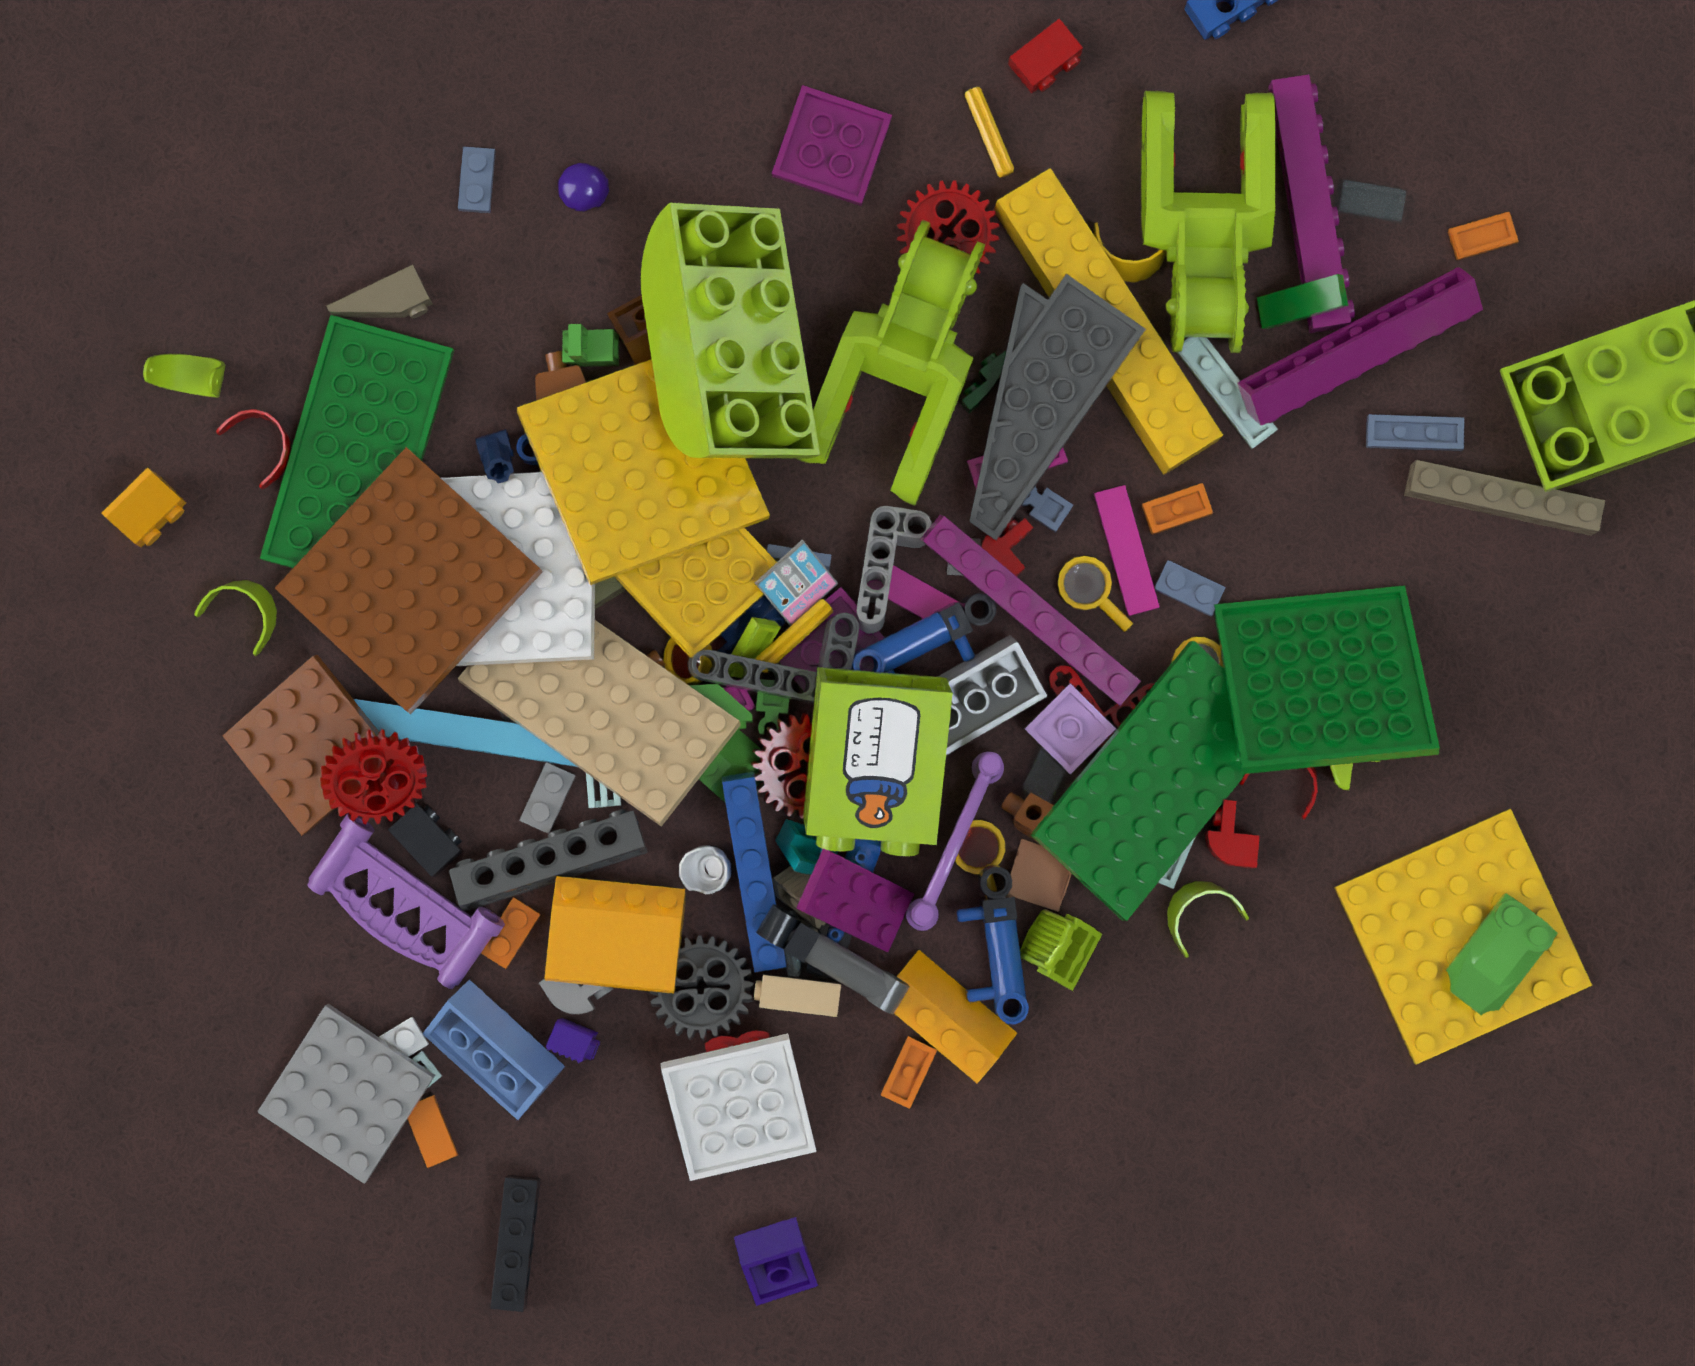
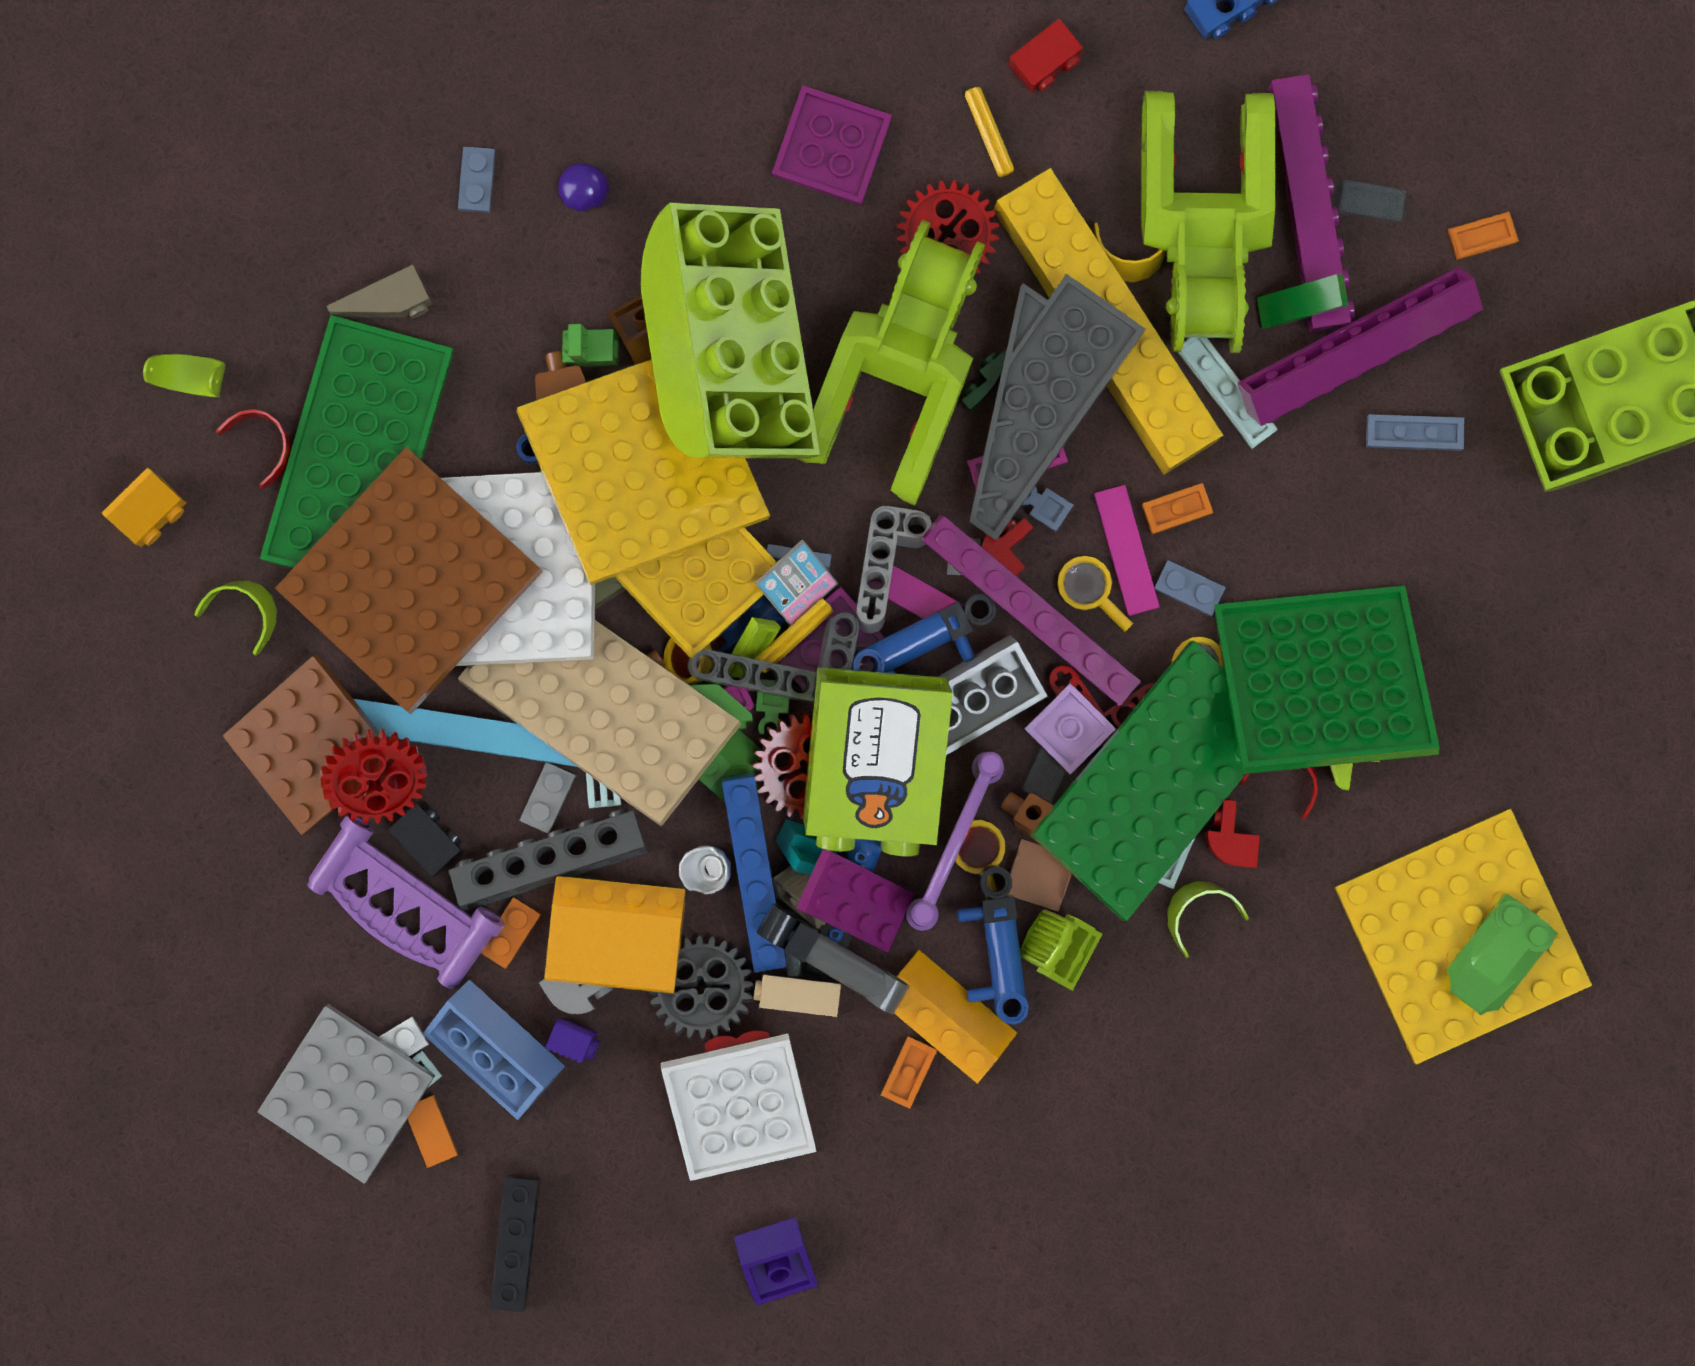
dark blue piece [475,429,514,484] -> none
dark tan brick [1404,460,1605,536] -> none

